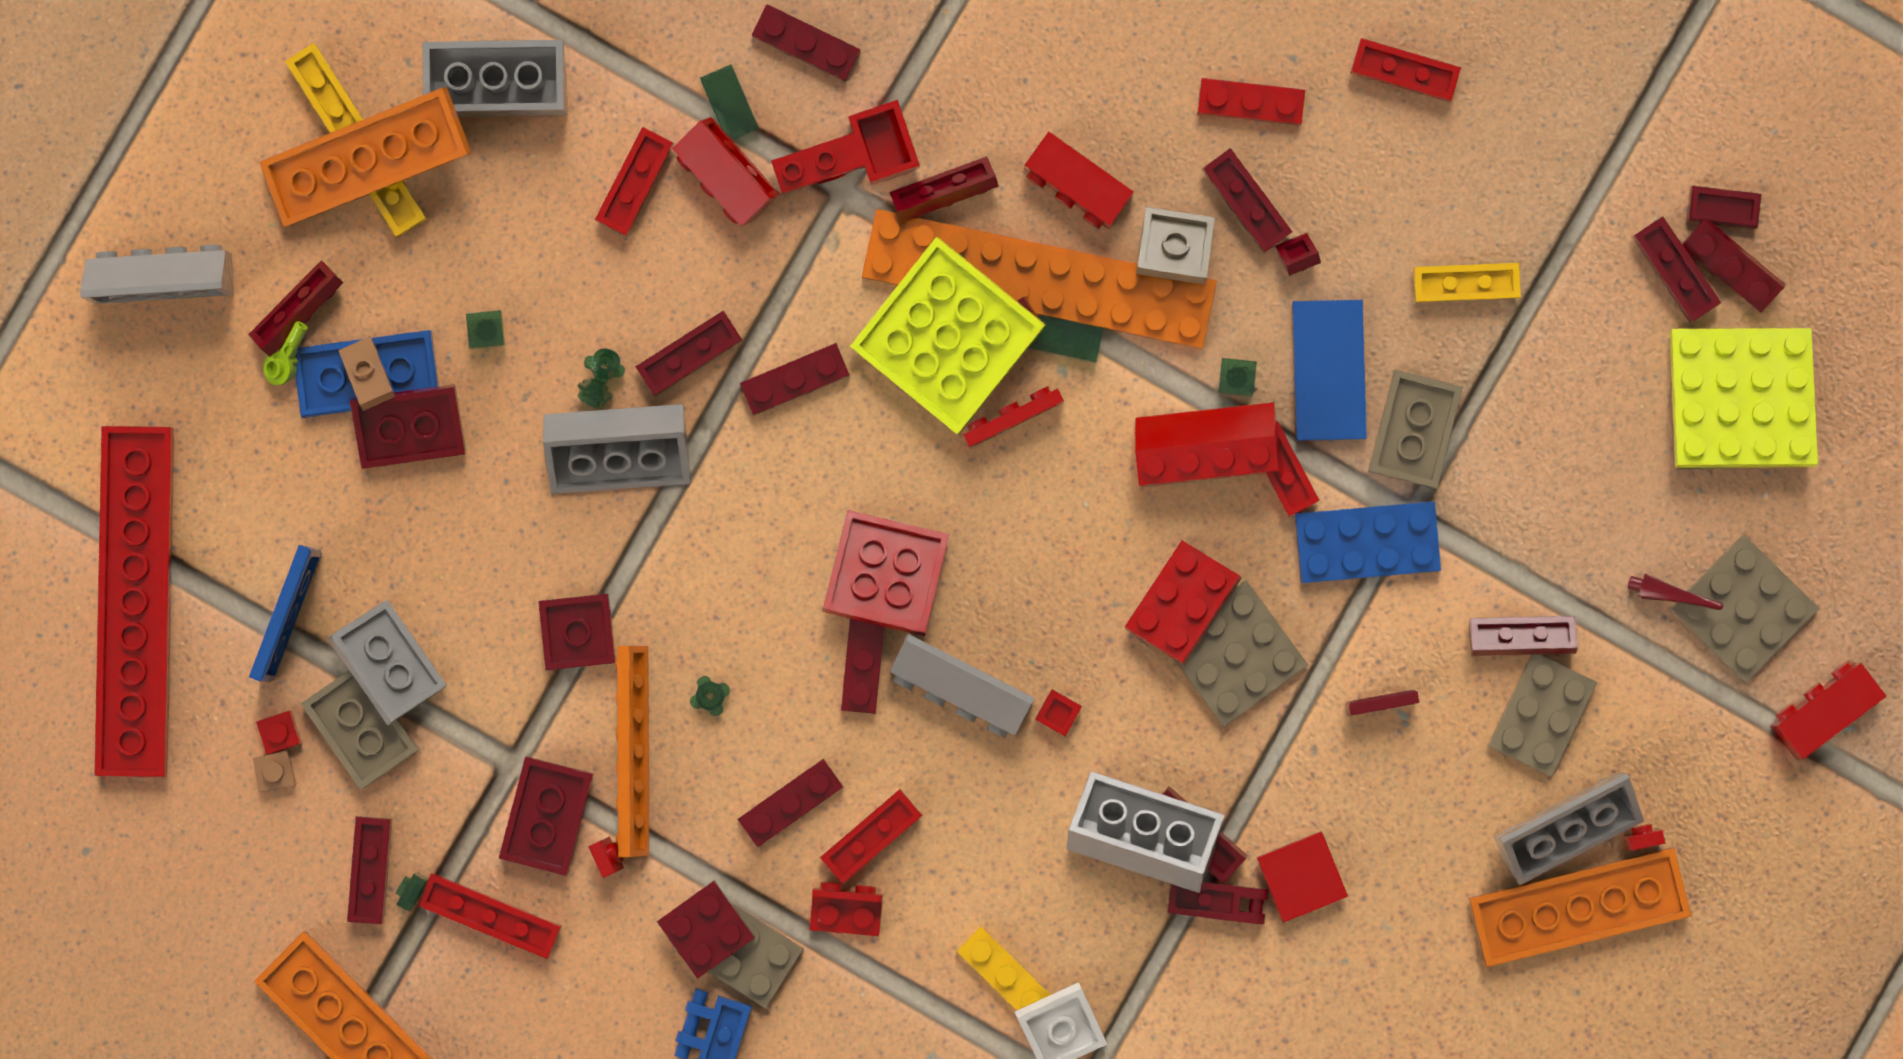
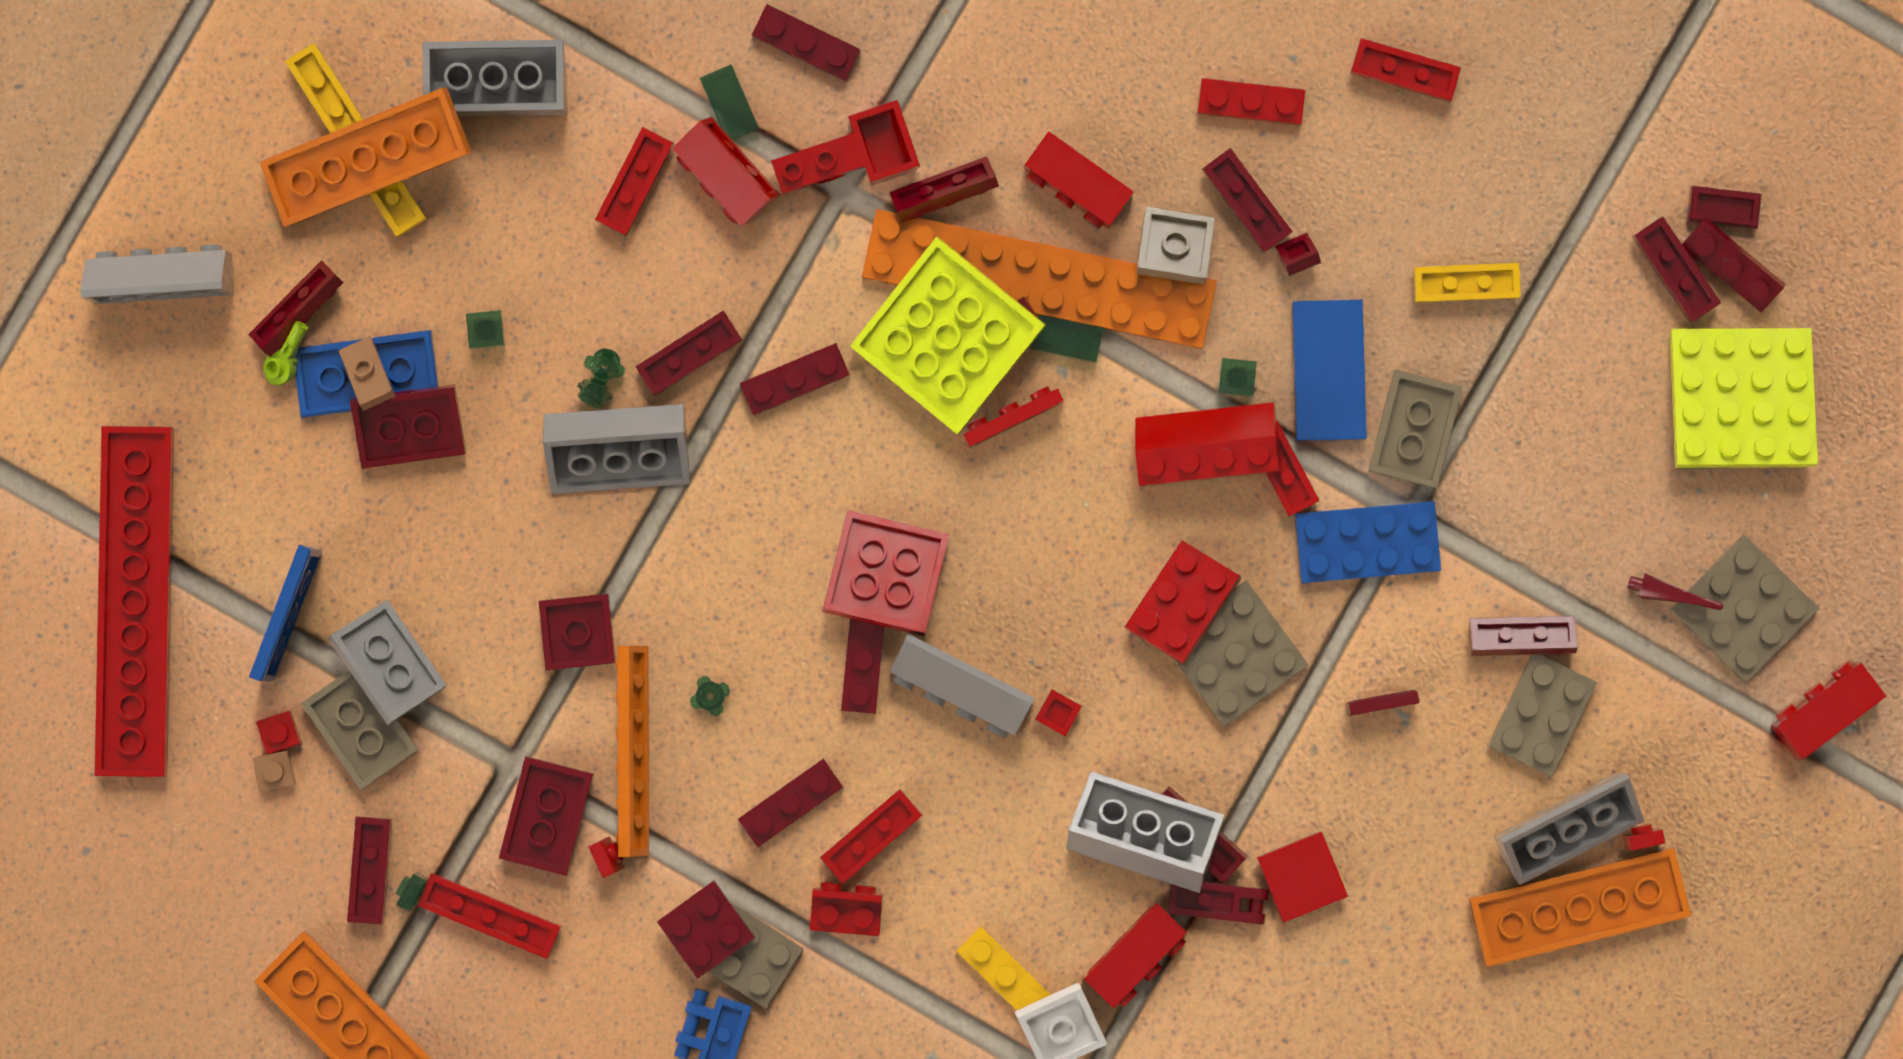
none -> red brick [1082,901,1187,1008]

